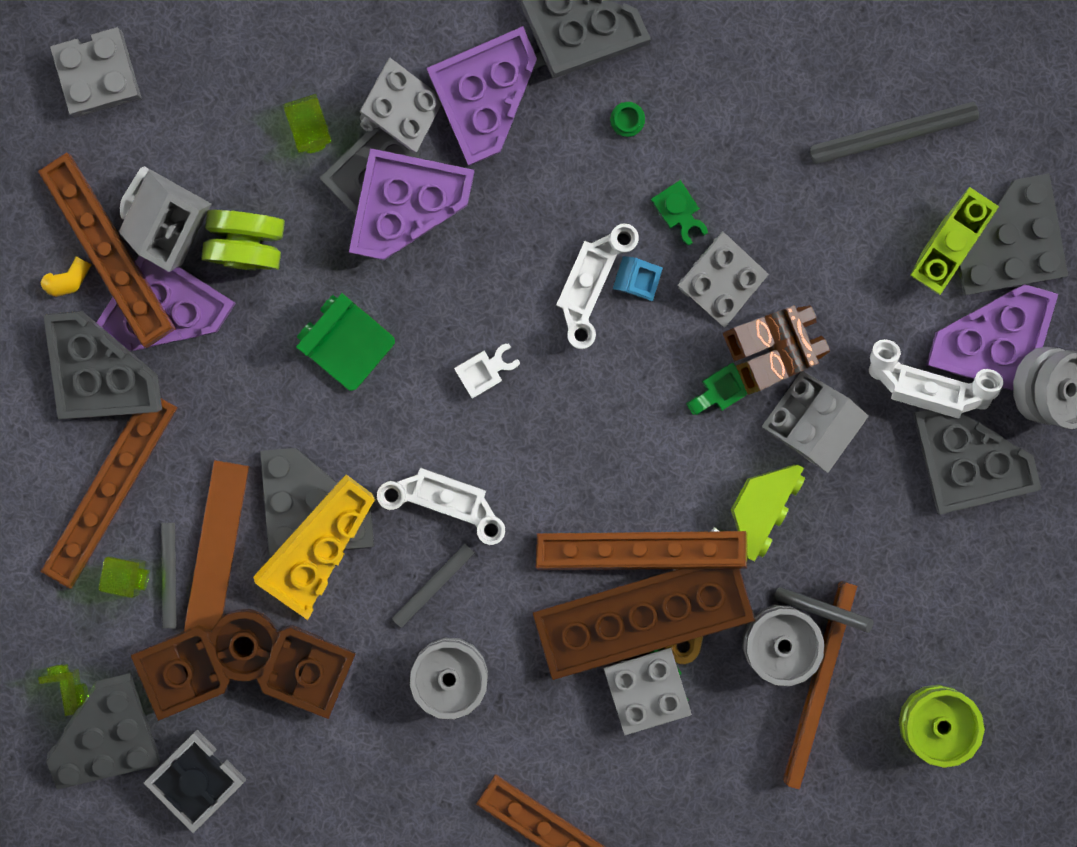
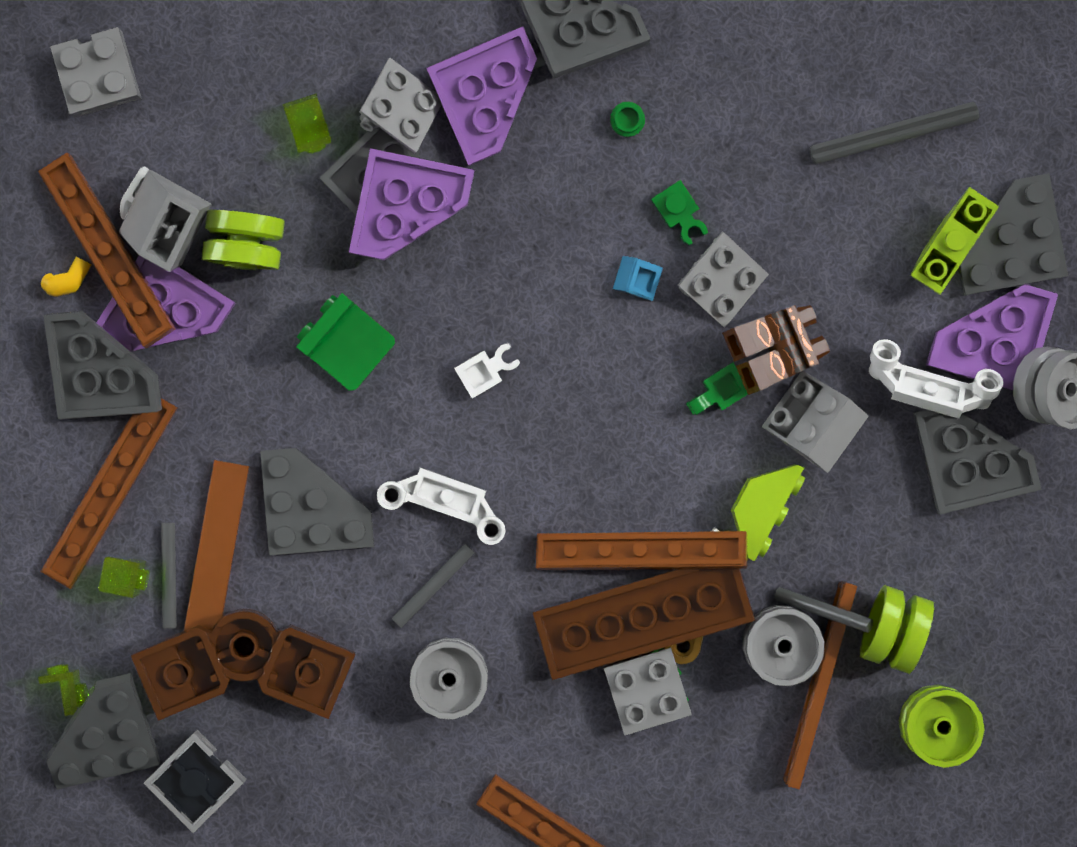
yellow wing [253,474,375,620] -> none
white plate [556,224,639,349] -> none
none -> lime wheel [860,585,934,674]

